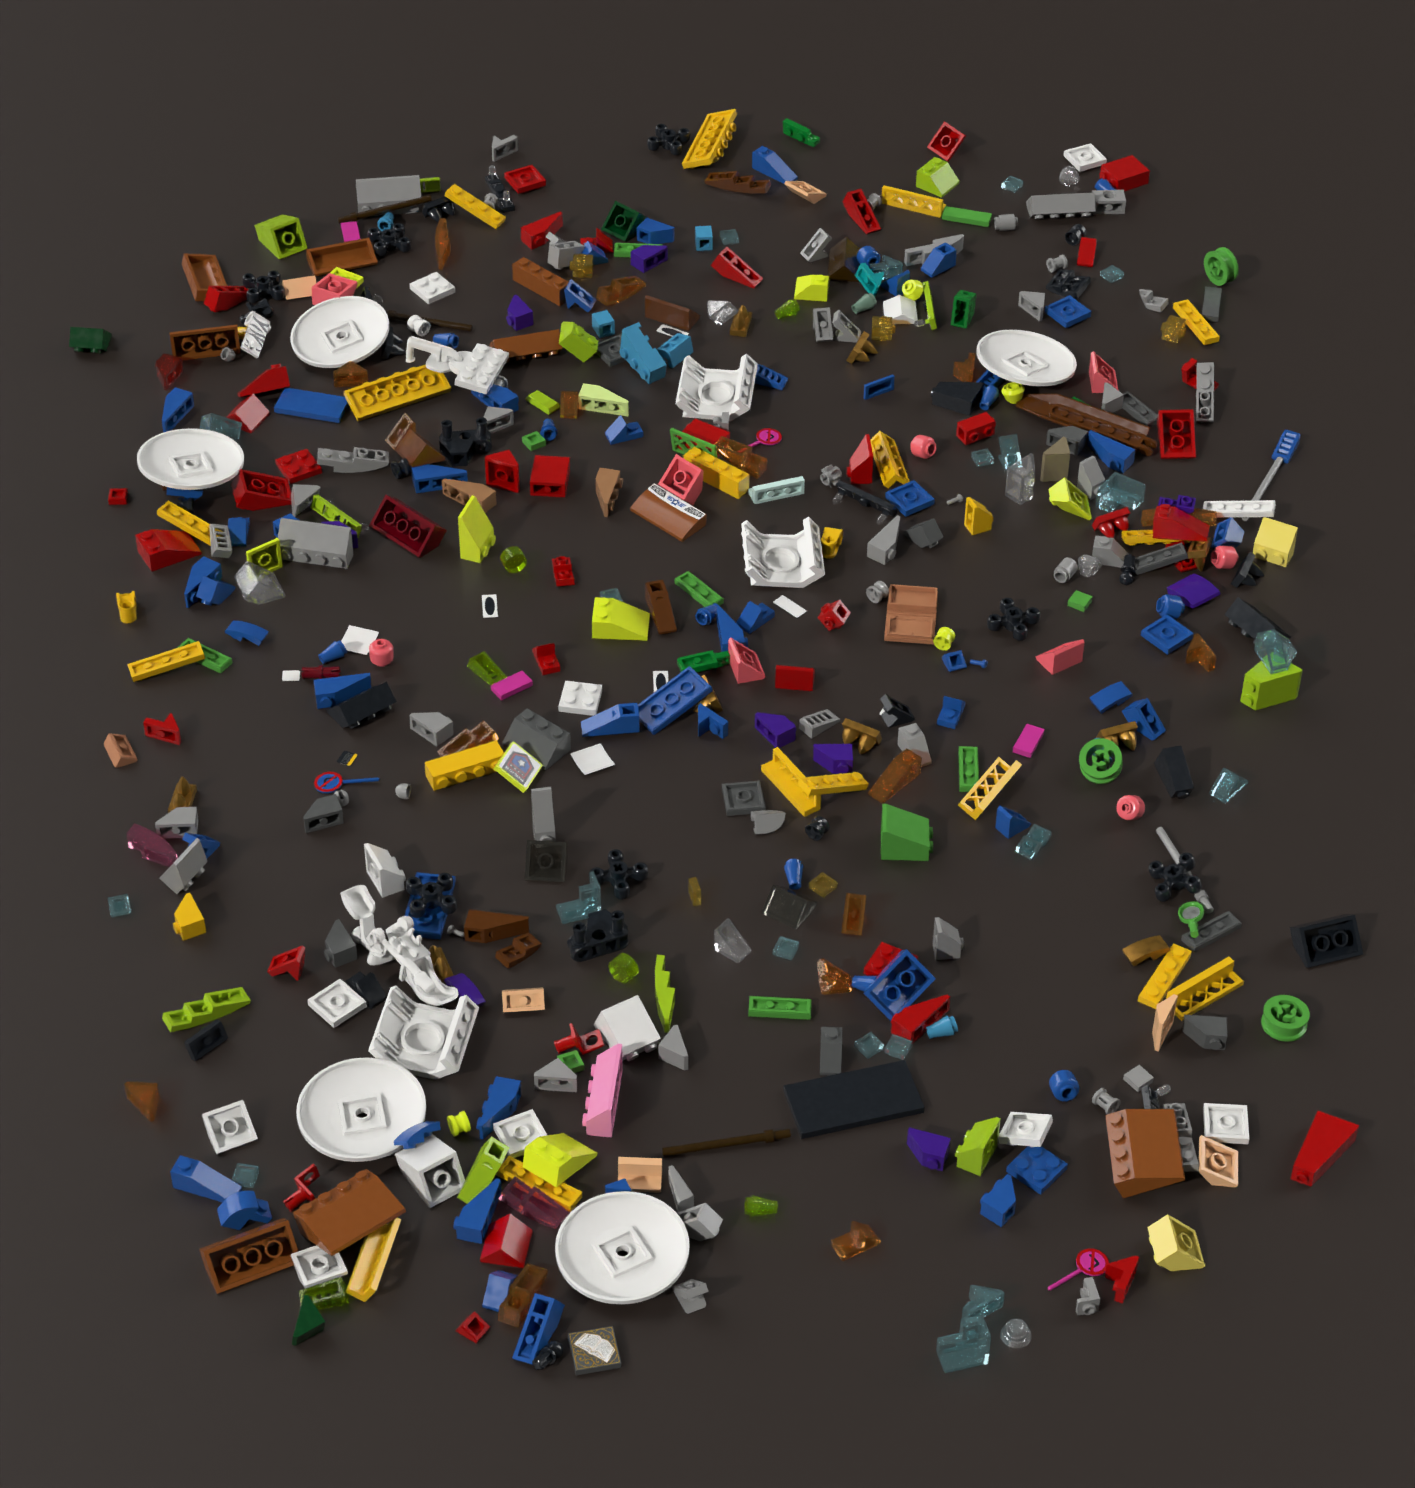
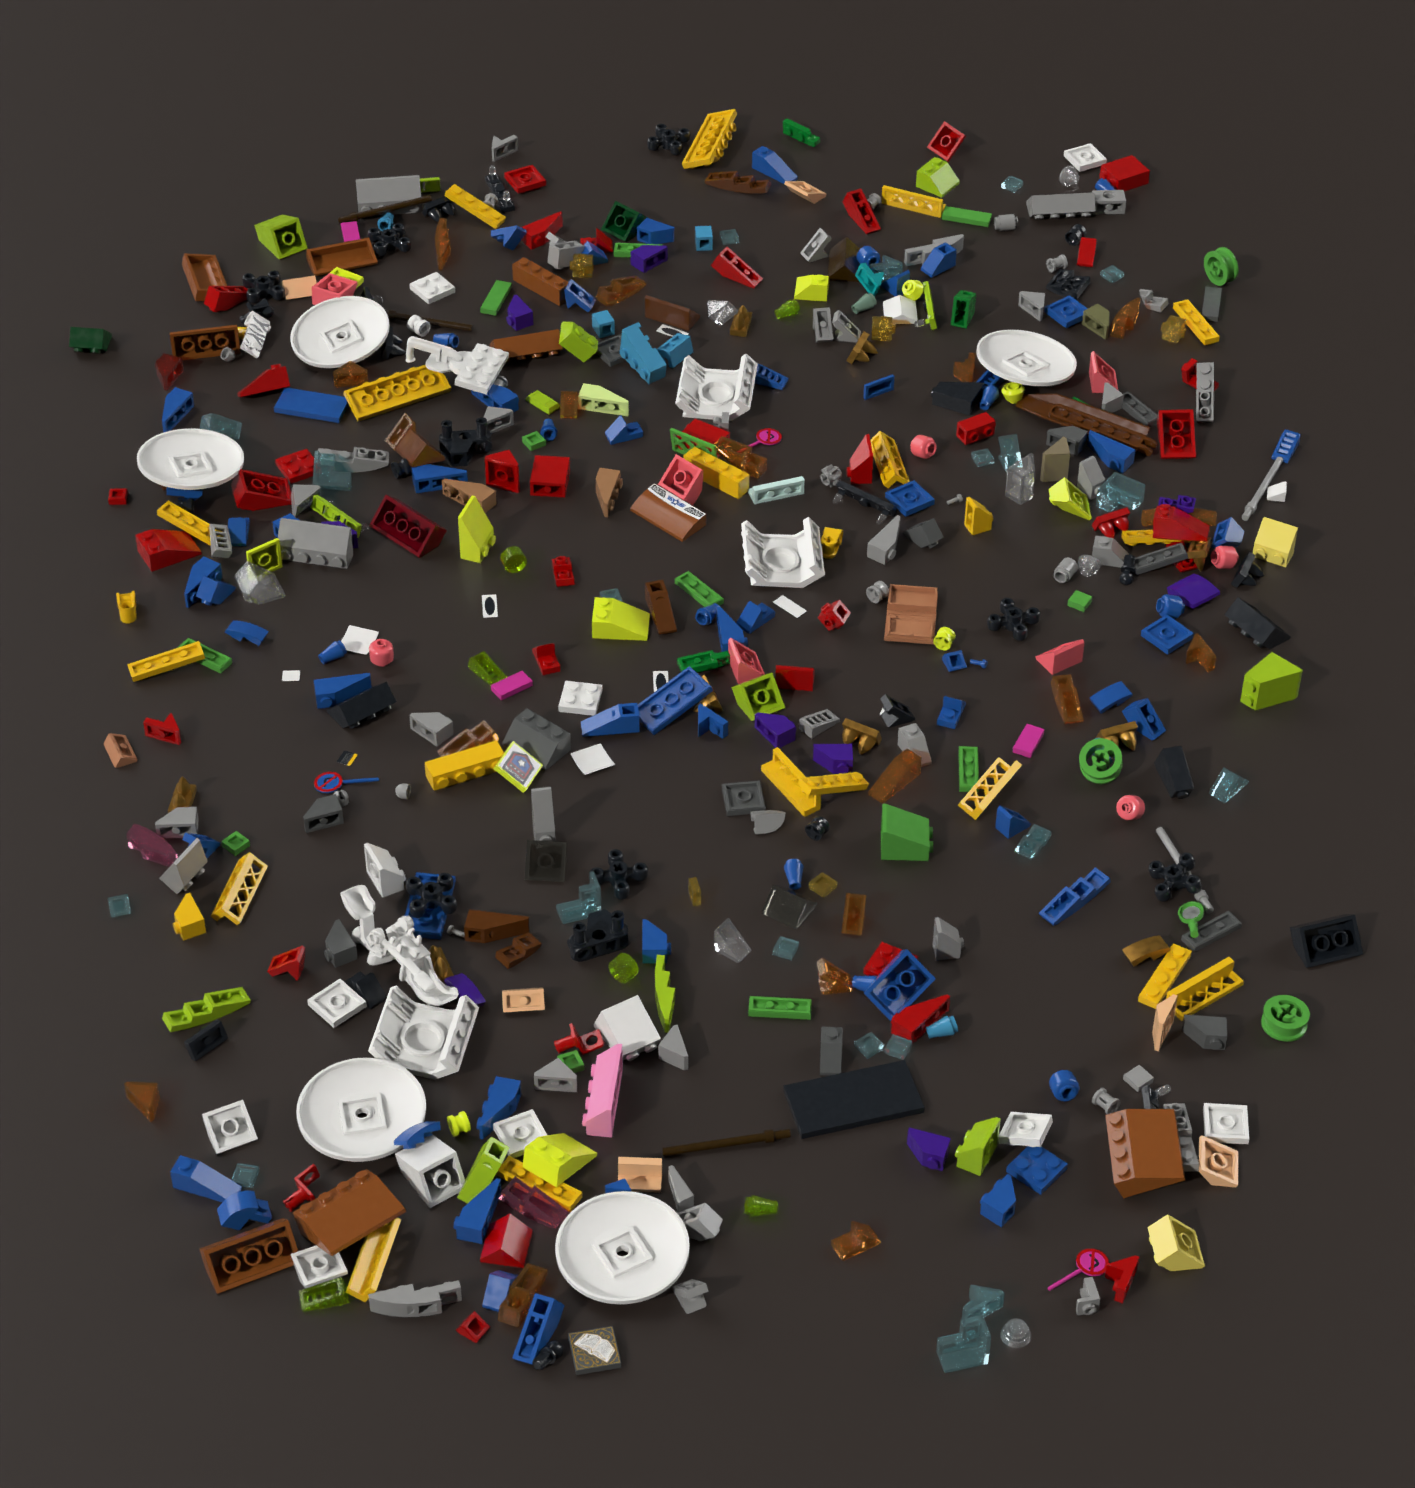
slope [222,393,270,434] -> none
dark green slope [292,1295,325,1346] -> none
dark red pin [301,665,341,679] -> none
white tile [1202,500,1276,518] -> none
clear light blue slope [1254,629,1297,674] -> none
red slope [1291,1111,1359,1187] -> none
none -> yellow fence [210,852,268,925]
none -> bright green tile [221,831,250,856]
none -> clear light blue panel [312,451,352,491]
none -> light grey slope [368,1280,462,1317]
none -> bright green tile [480,280,512,316]
none -> blue slope [491,225,526,250]
none -> blue slope [642,919,671,963]
none -> lime slope [731,673,785,721]
none -> blue slope [1039,867,1111,926]
none -> clear orange slope [1051,674,1084,724]
none -> olive slope [1082,303,1109,340]
none -> clear orange slope [1110,298,1141,339]
none -> white slope [1267,482,1287,502]

